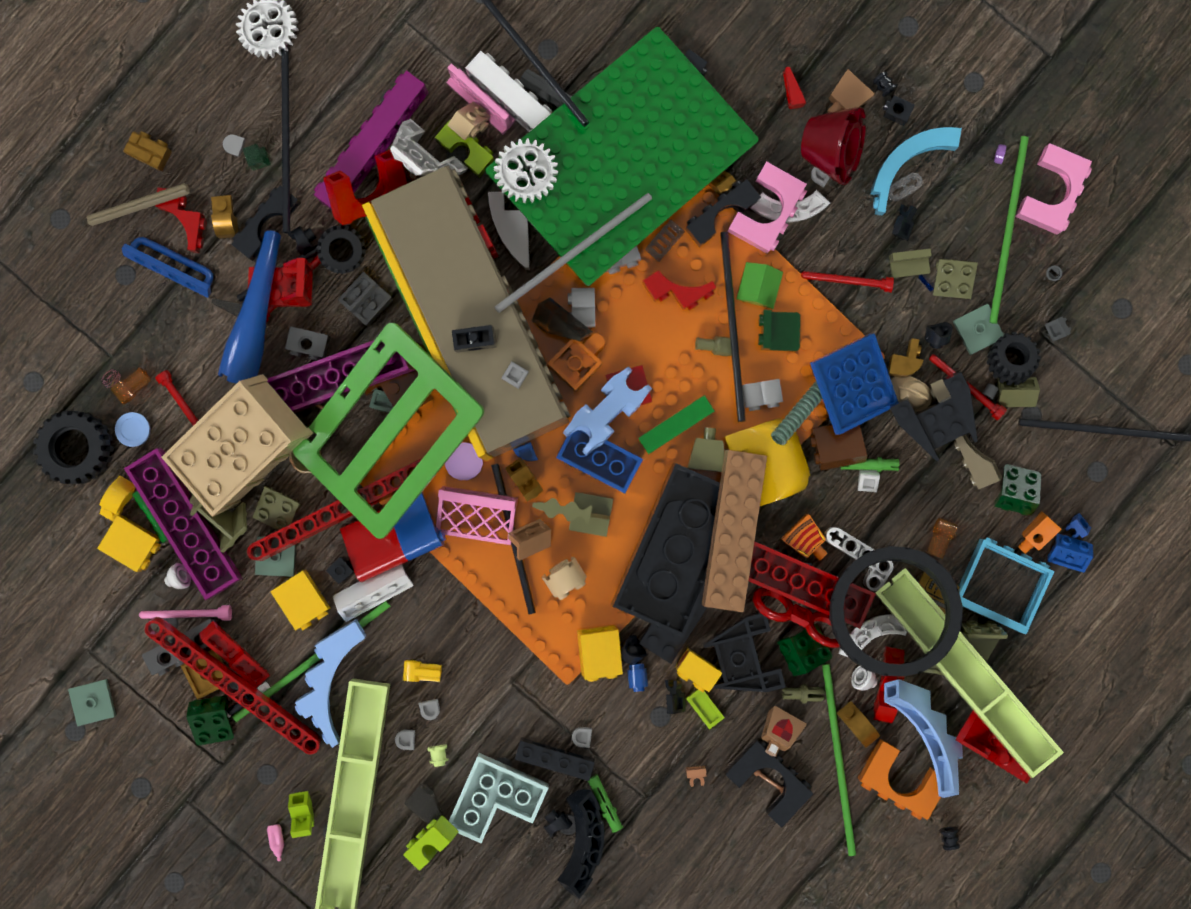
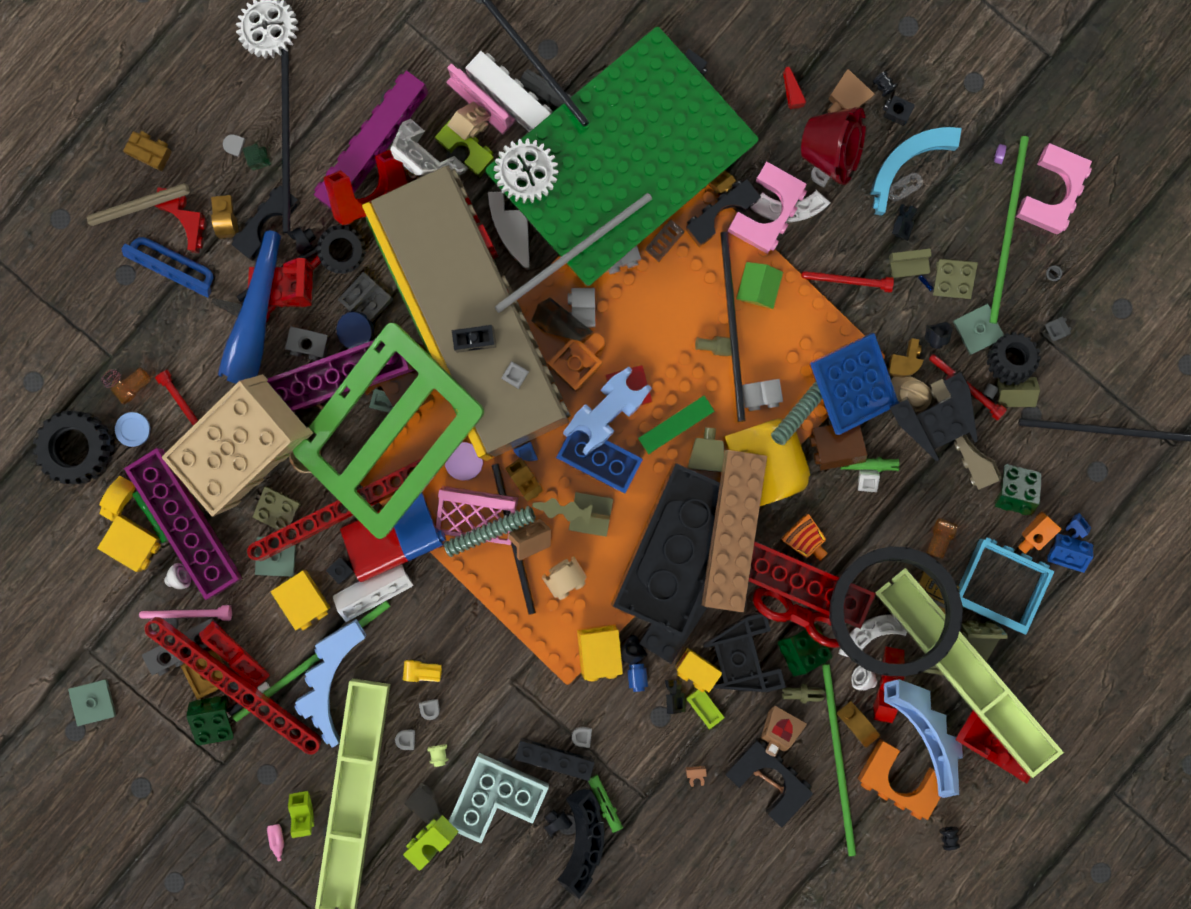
olive piece [189,490,247,553] -> none
red arch [642,270,717,311] -> none
dark green bracket [758,310,800,351] -> none
white beam [824,527,893,591] -> none
none -> dark blue tile [336,311,374,349]
none -> sand green piece [444,506,536,557]

